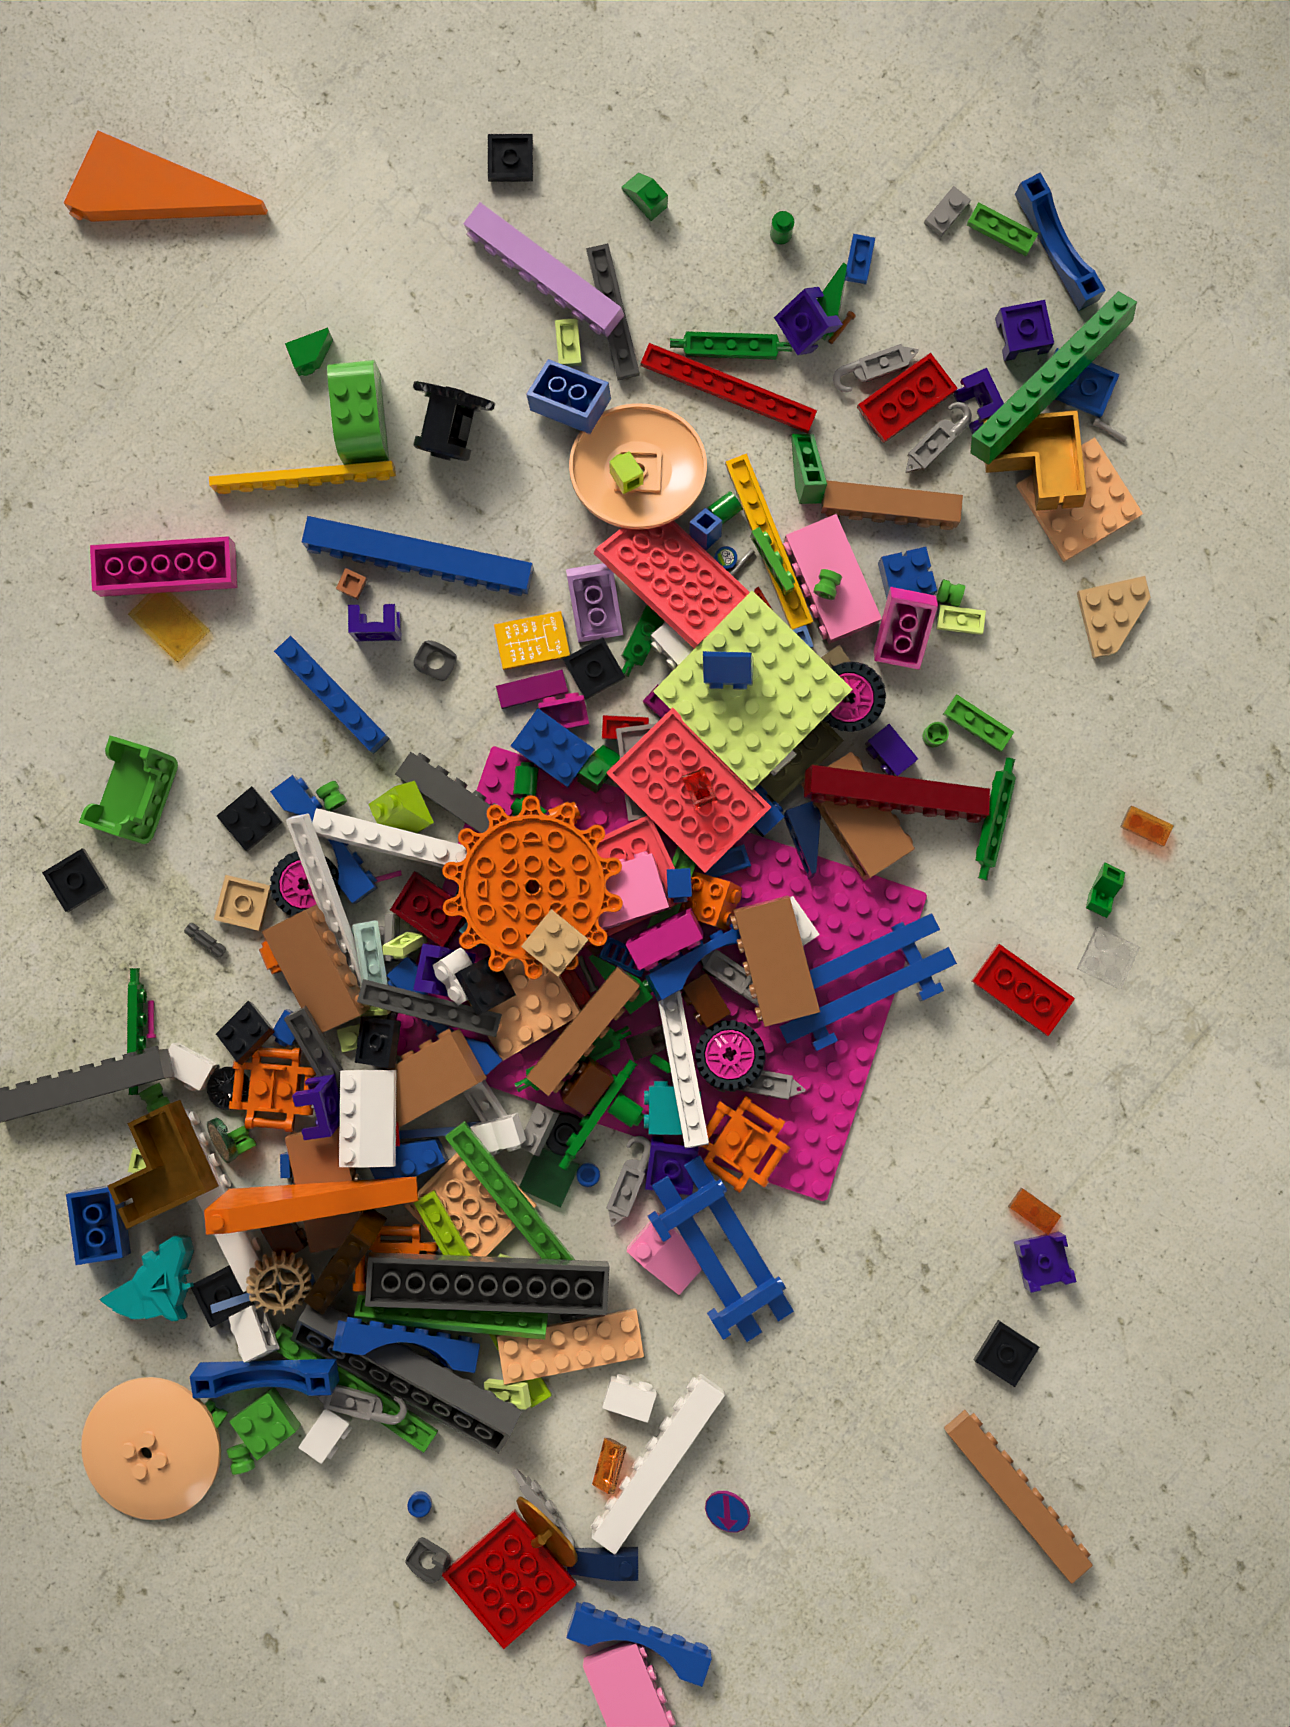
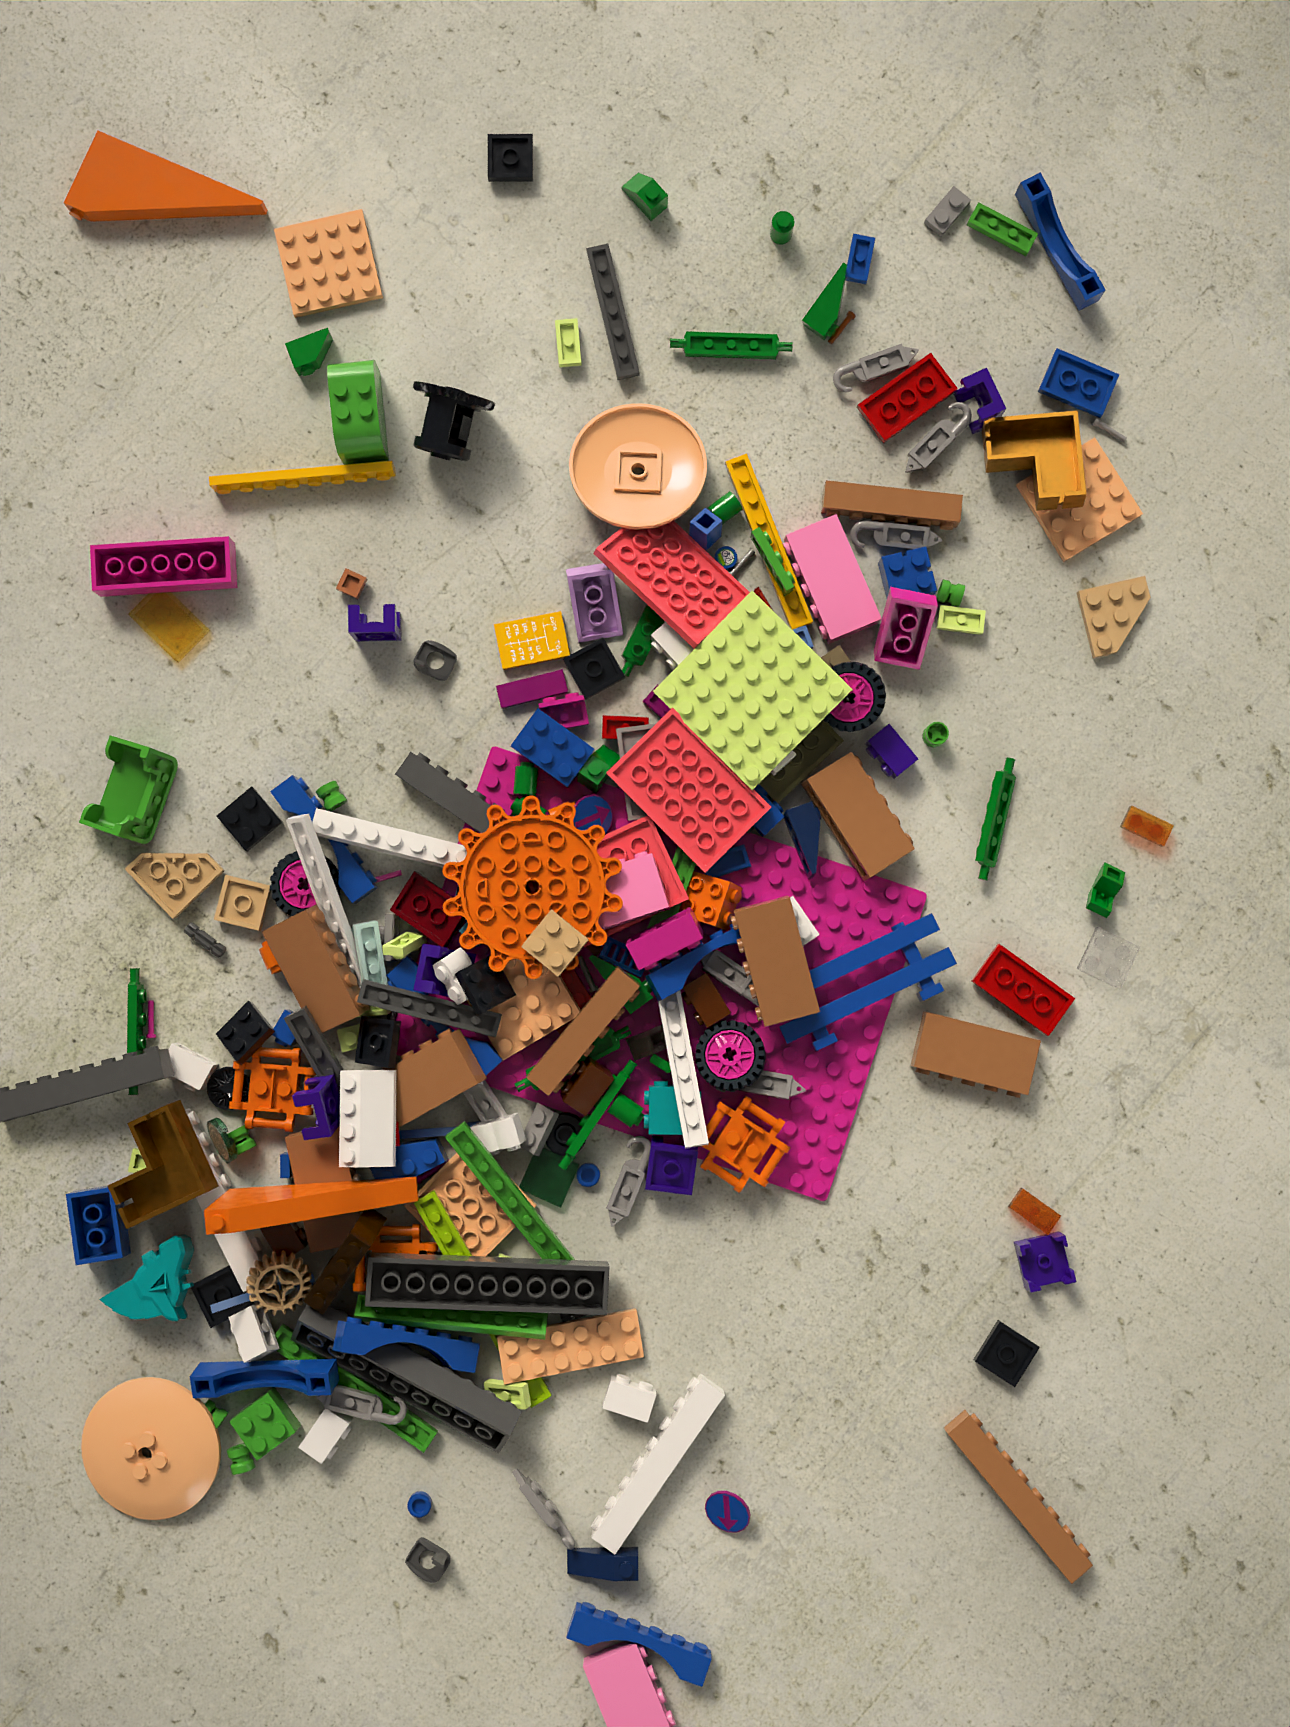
black plate [42,848,108,912] -> none
bright green wheel [139,1083,170,1113] -> none
blue arch [274,635,390,754] -> none
blue brick [302,516,534,596] -> none
lime slope [368,781,434,833] -> none
red plate [442,1509,577,1649] -> none
lavender brick [463,202,624,337] -> none
pearl gold shield [516,1496,578,1567] -> none
blue brick [526,359,611,434] -> none
clear orange plate [592,1438,627,1494] -> none
lime brick [609,451,643,494] -> none
bright pink slope [627,1212,702,1295] -> none
red plate [640,343,817,434] -> none
blue fence [648,1155,794,1342] -> none
blue brick [667,868,692,903] -> none
clear red slope [681,768,718,811] -> none
blue slope [703,651,753,690] -> none
dark purple panel [774,287,843,355] -> none
green slope [791,434,827,504] -> none
dark red brick [804,765,990,823] -> none
bright green wheel [813,569,842,600] -> none
bright green plate [943,694,1014,752] -> none
green brick [970,291,1137,465] -> none
dark purple panel [995,300,1054,361] -> none
none -> tan plate [125,853,225,919]
none -> light nougat plate [274,209,383,318]
none -> dark pink piece [416,1159,449,1184]
none -> blue piece [573,794,613,835]
none -> light grey plate [850,520,943,549]
none -> medium nougat brick [910,1011,1041,1098]

